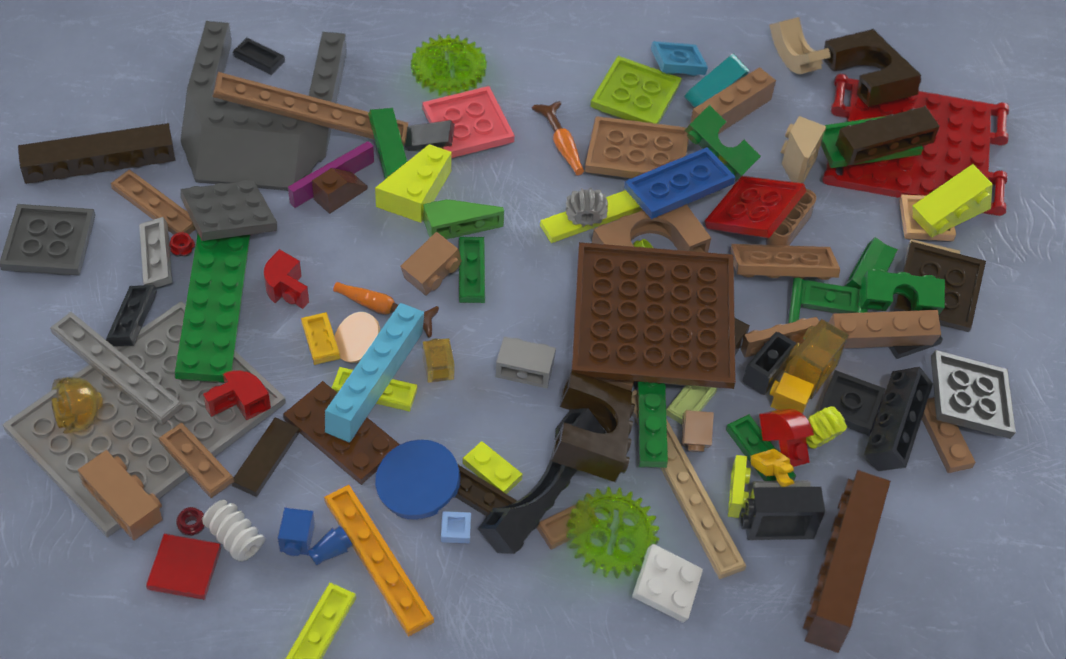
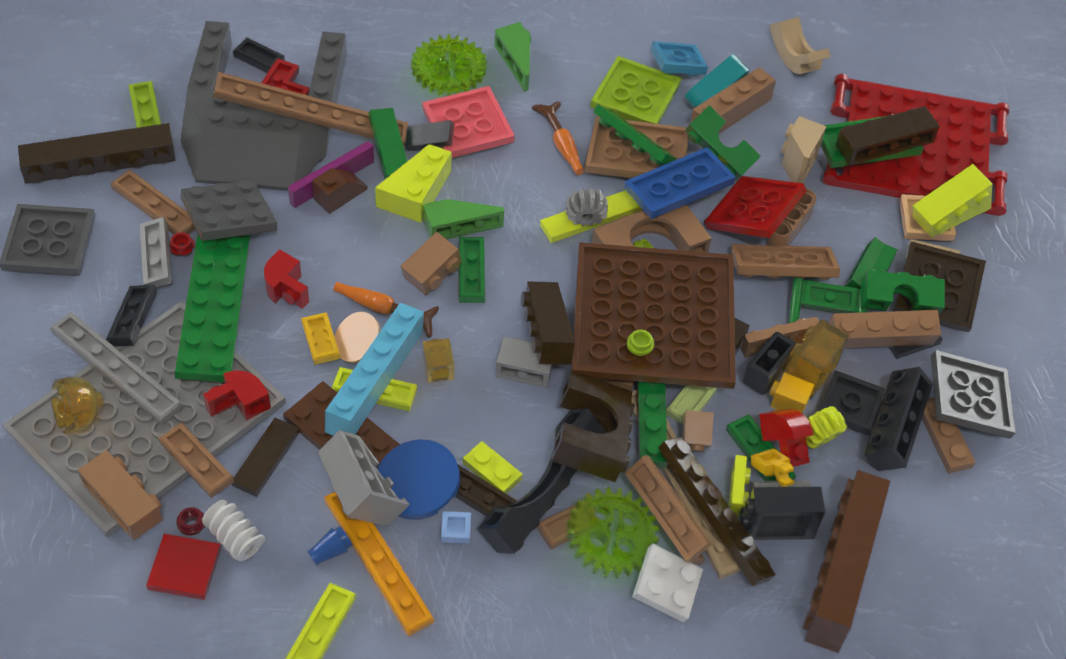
blue brick [278,507,315,556] -> none
dark brown arch [823,29,921,107] -> none
none -> lime tile [128,81,161,128]
none -> red plate [261,58,310,96]
none -> light grey wedge [318,430,410,527]
none -> bright green slope [494,22,532,92]
none -> dark brown brick [521,281,575,365]
none -> green plate [593,104,677,166]
none -> medium nougat fence [625,455,712,565]
none -> lime plate [627,330,654,356]
none -> dark brown plate [658,437,776,587]

